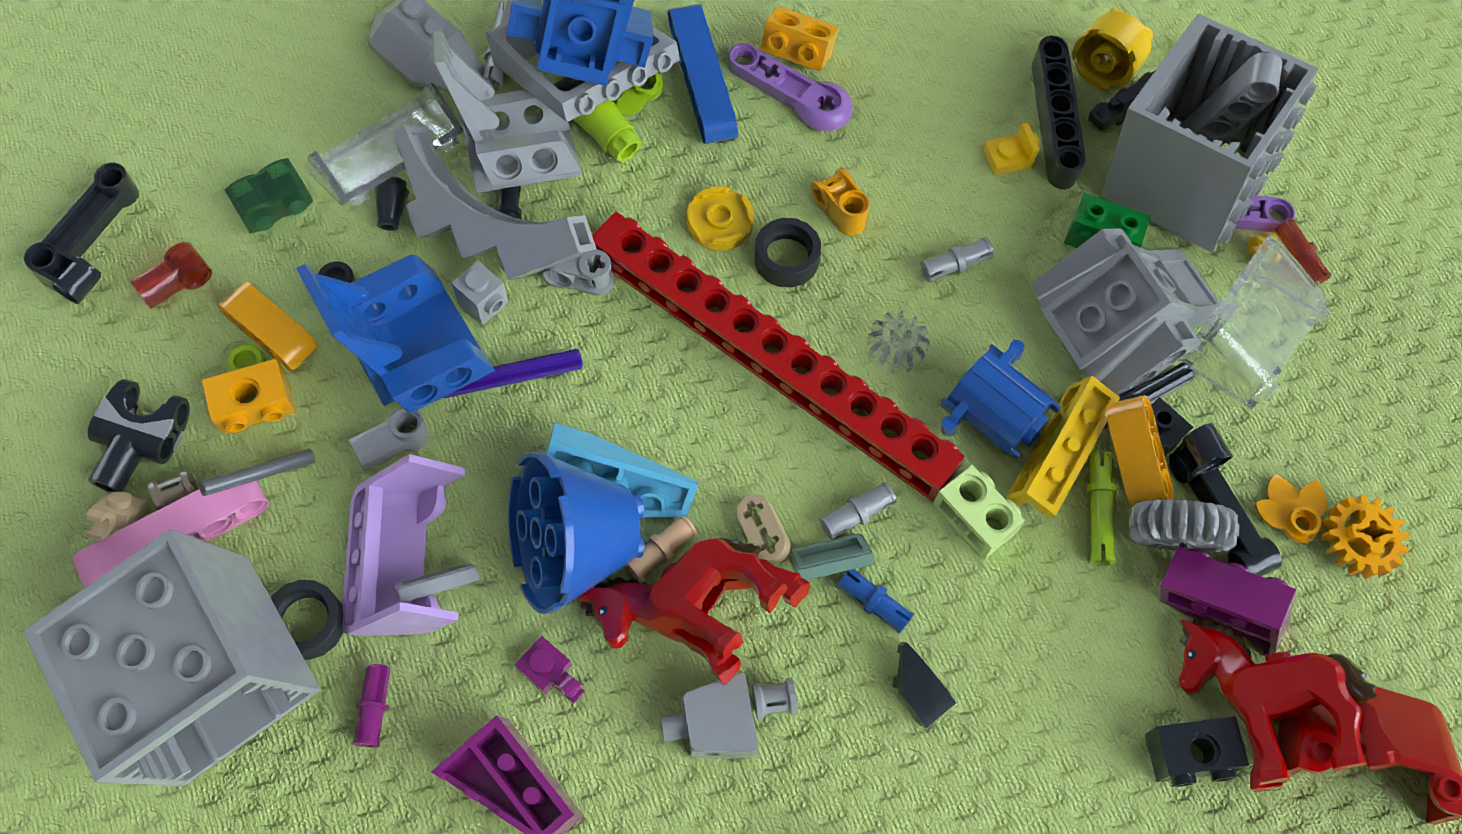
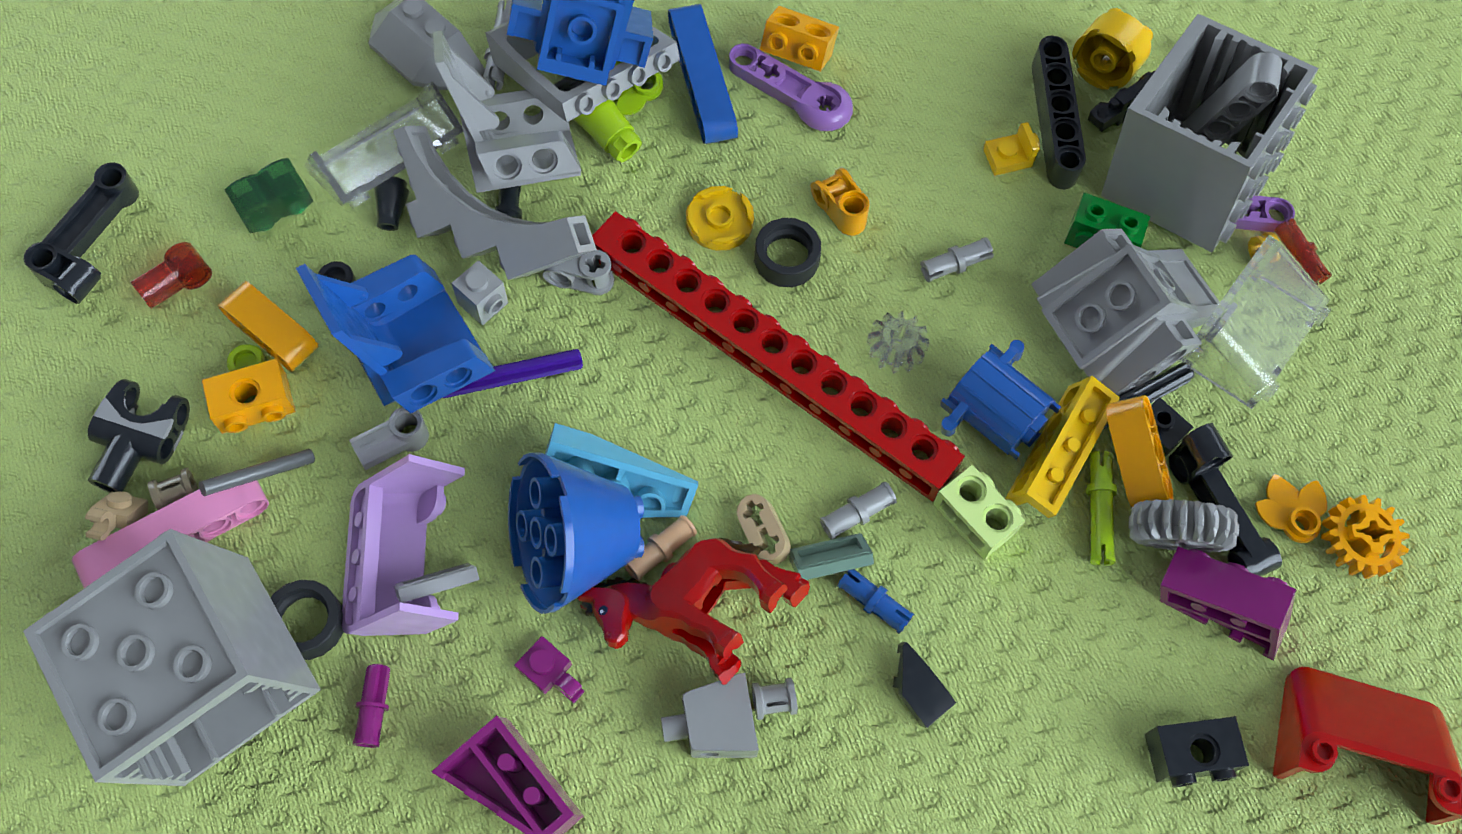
red animal [1178,618,1403,792] -> none

